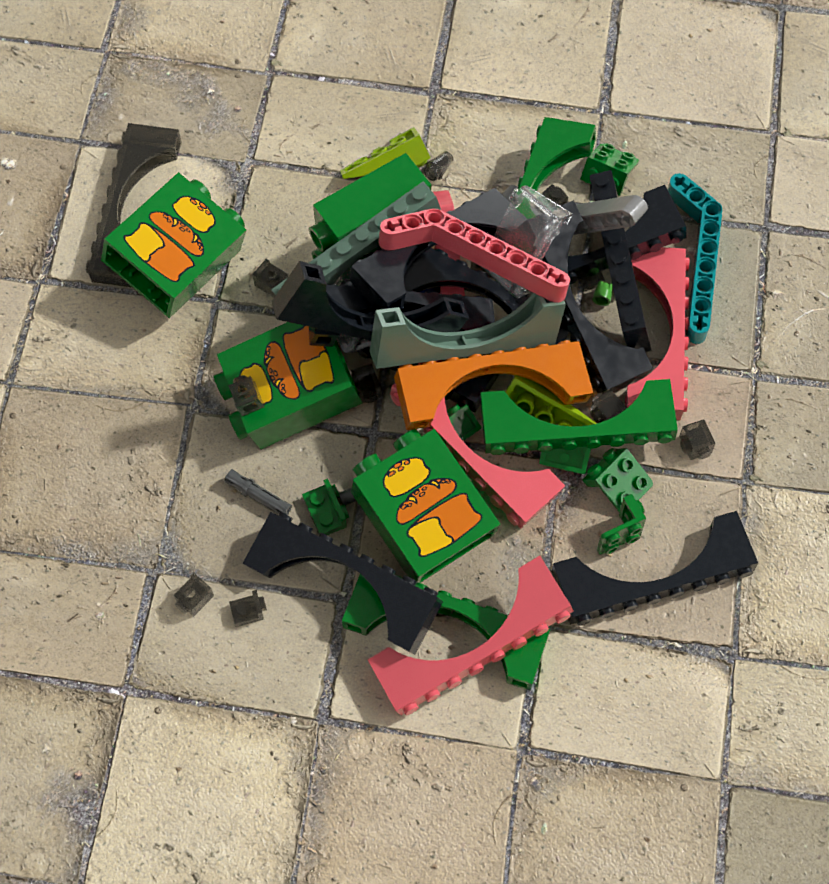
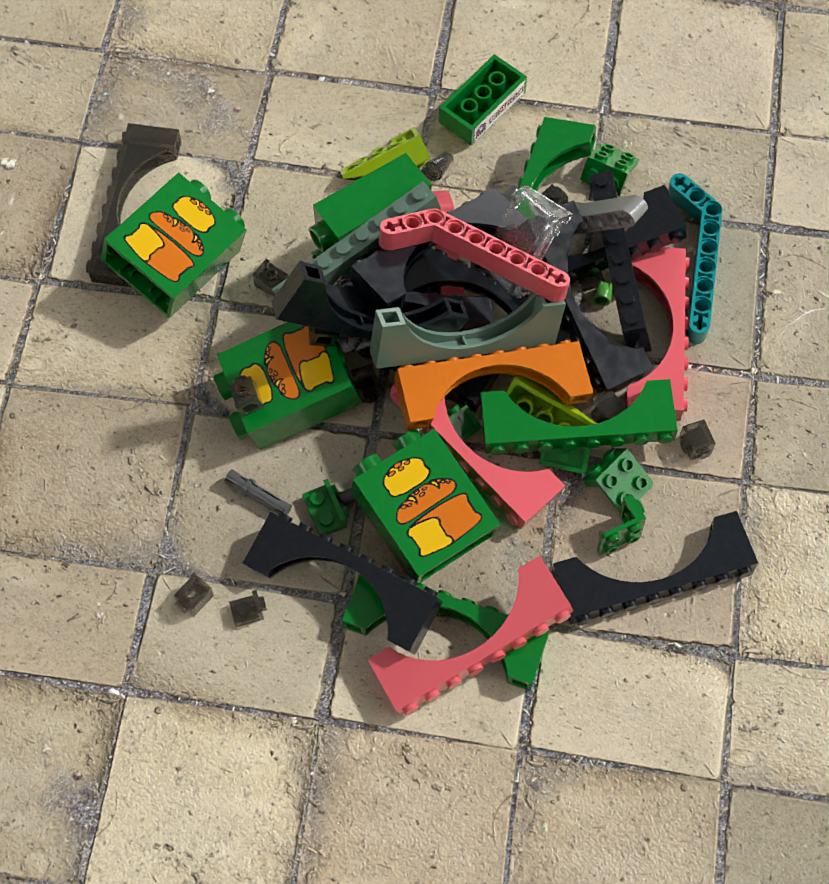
none -> green brick [439,54,527,146]

